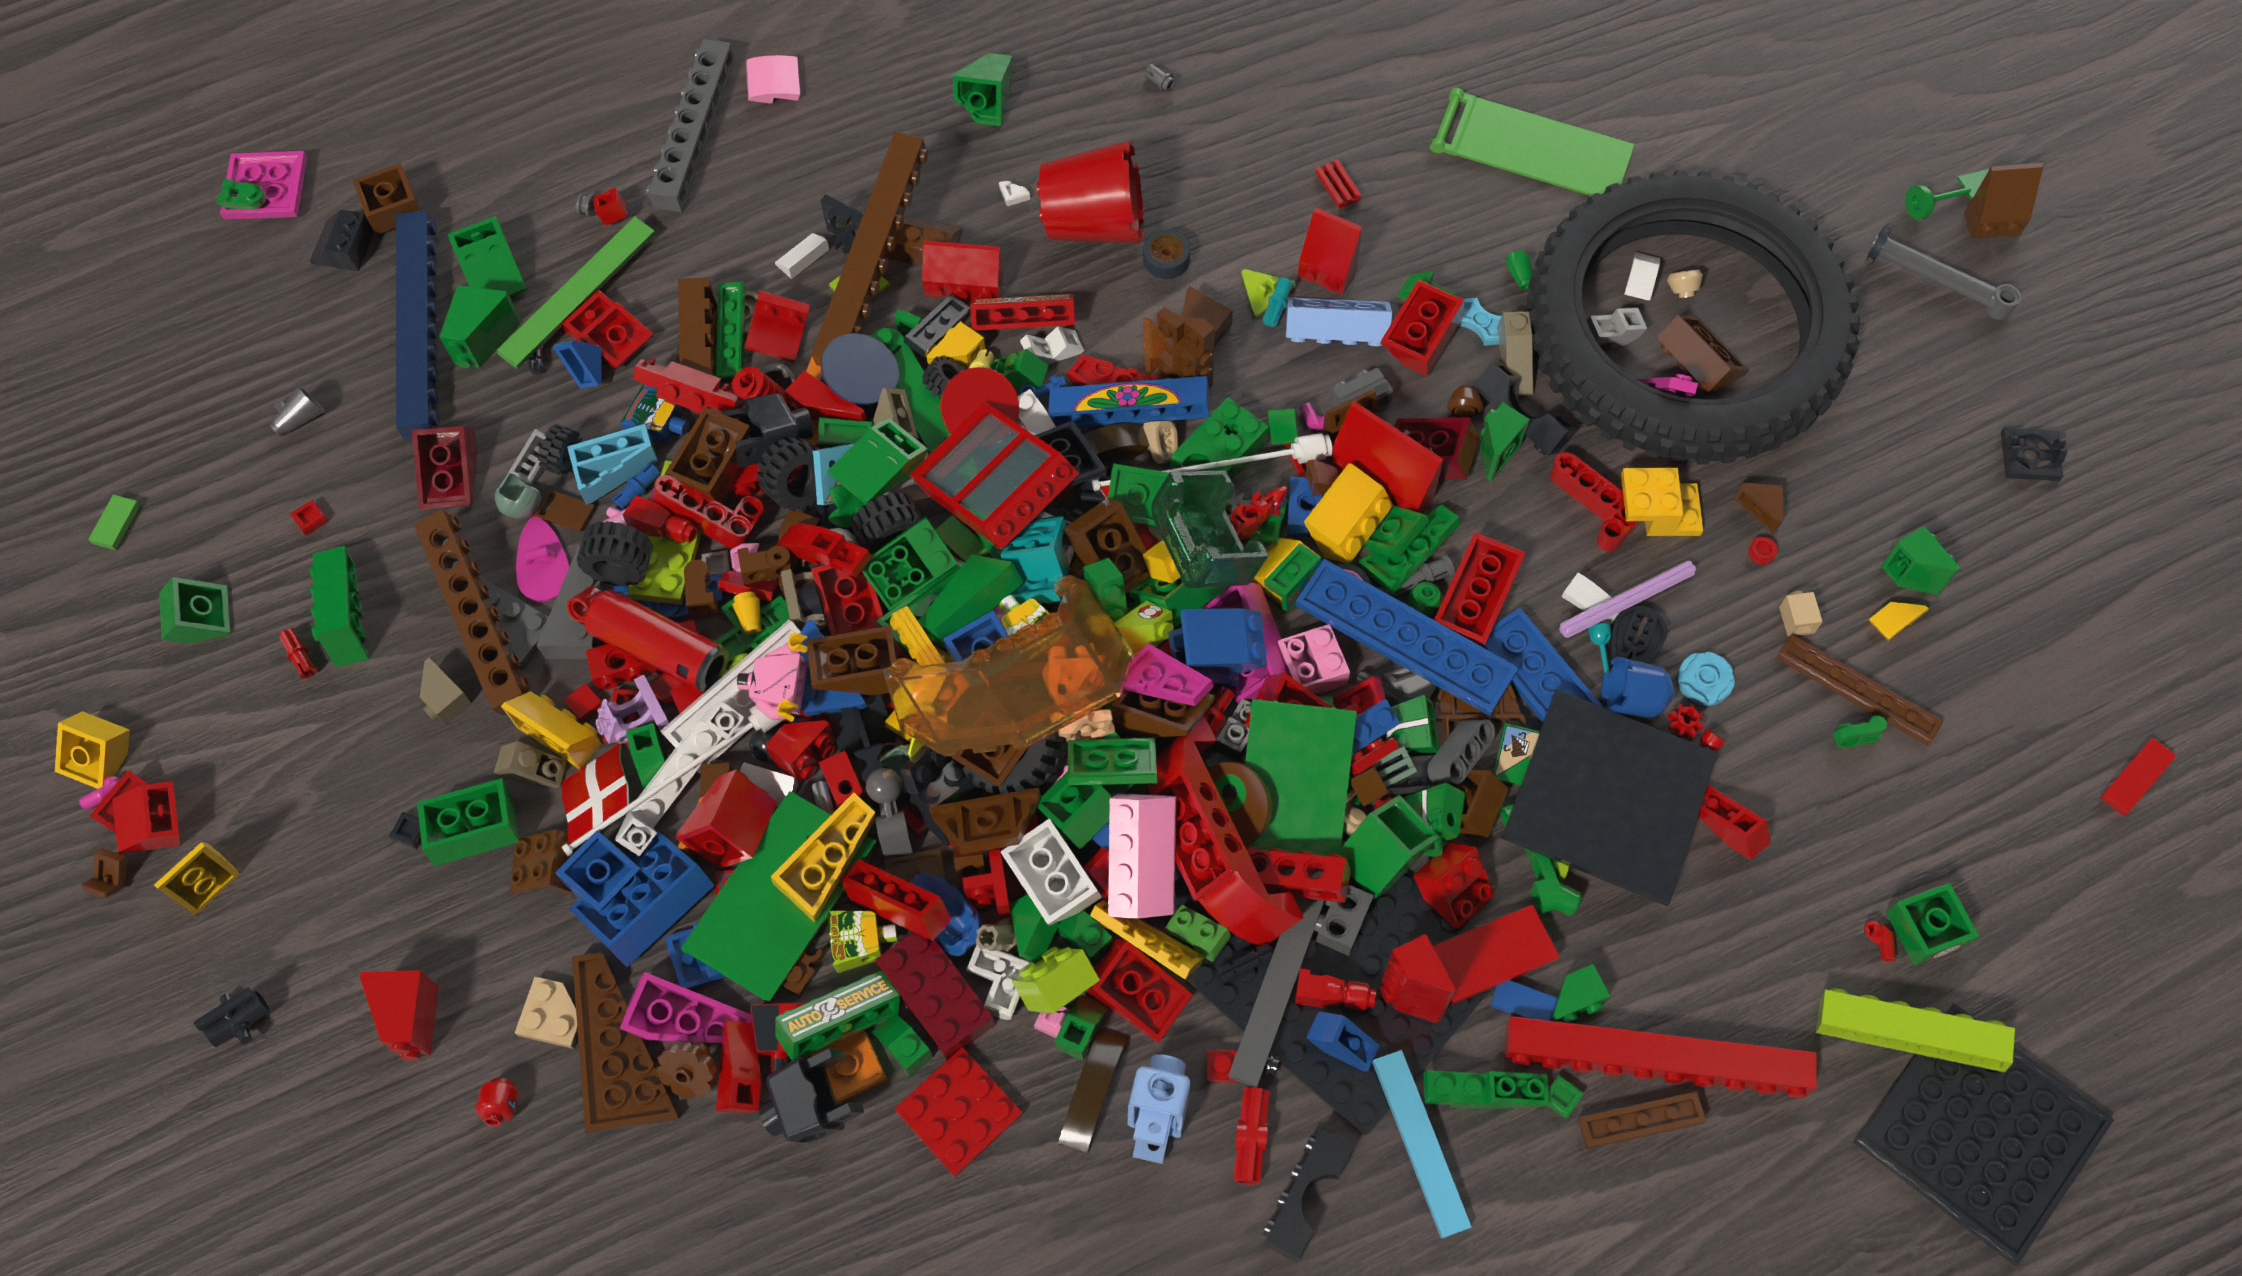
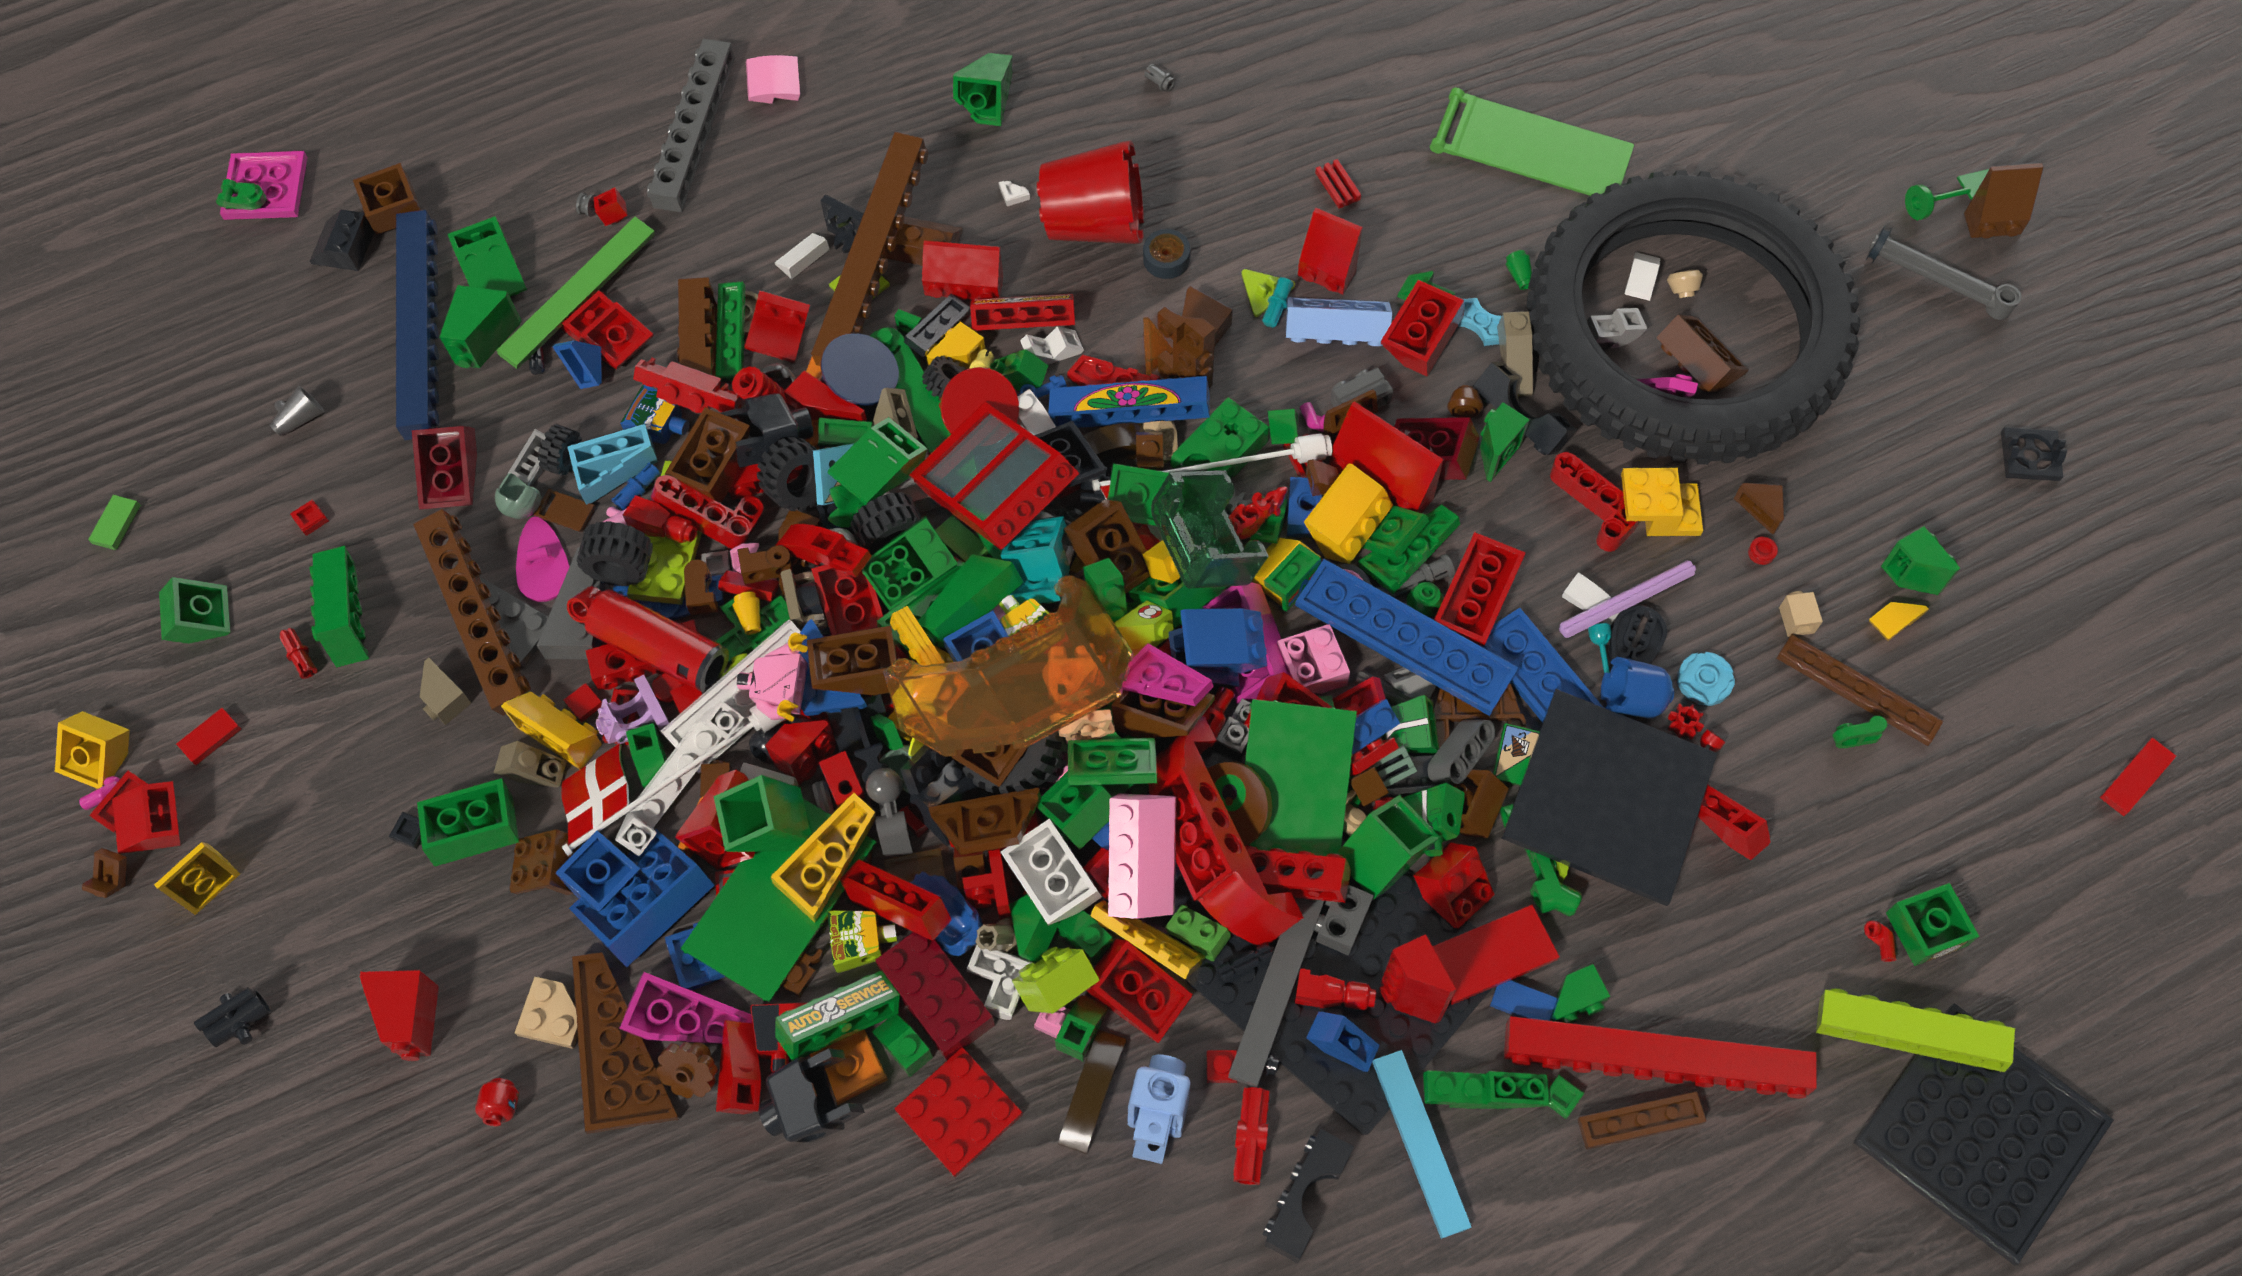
none -> red tile [176,708,241,765]
none -> green slope [714,775,811,852]
none -> green tile [869,713,904,751]
none -> reddish brown slope [1136,432,1164,471]

